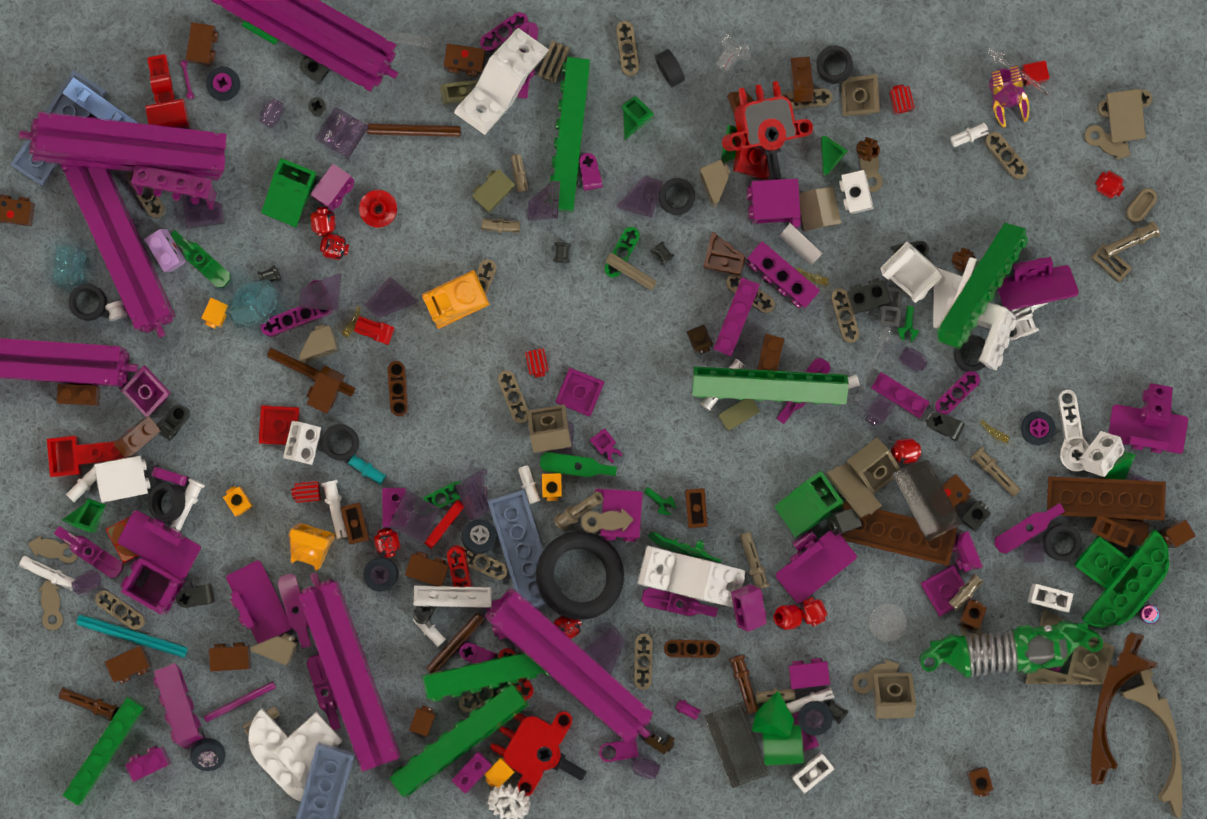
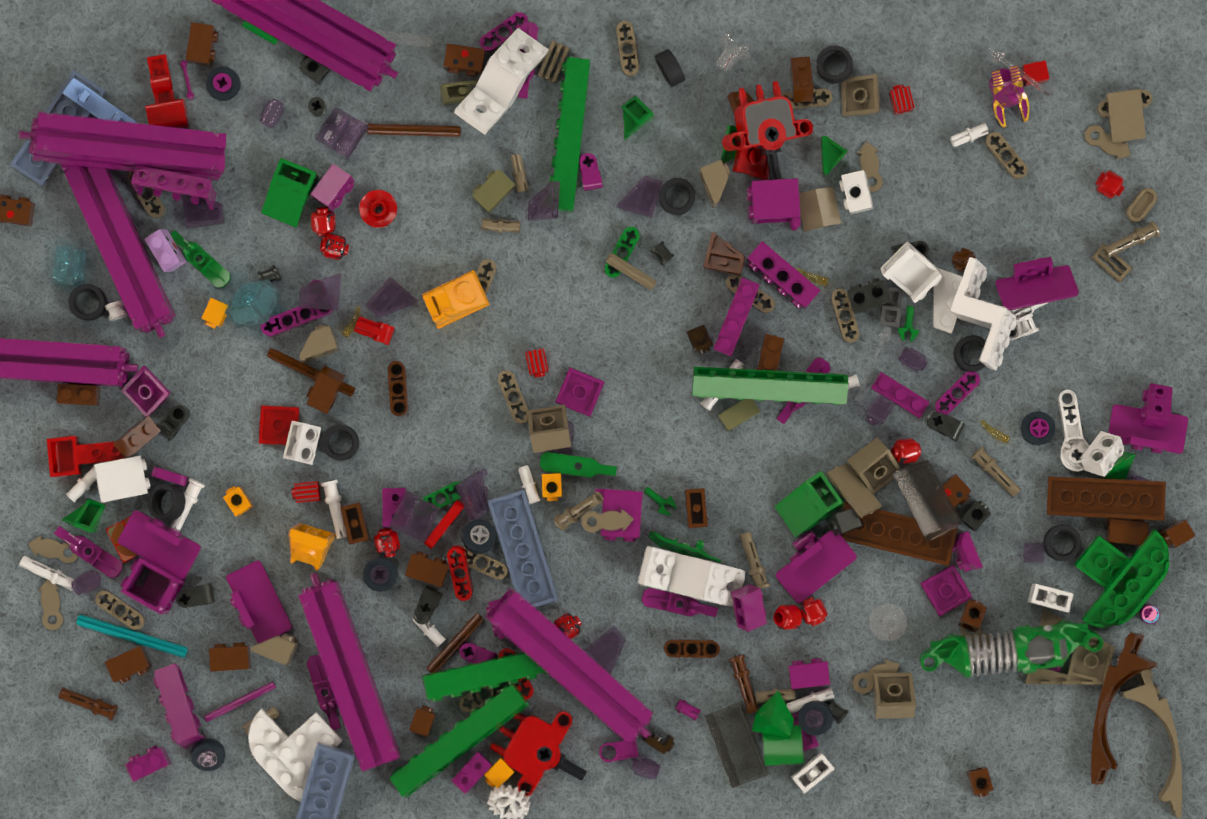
green brick [62,696,146,806] -> none
magenta piece [277,573,312,649] -> none
teal pin [348,454,387,485] -> none
white tile [413,586,491,607] -> none
black tyre [536,531,624,620] -> none
pearl dark grey bush [553,242,571,263] -> none
magenta plate [590,428,622,463] -> none
dark tan beam [634,633,653,690] -> none
white sticker [779,224,822,266] -> none
reddish brown gear [856,137,880,162] -> none
green brick [937,223,1028,349] -> none
dark tan pin [949,574,984,611] -> none
magenta piece [994,503,1065,554] -> none
reddish brown slope [1091,515,1134,548] -> none

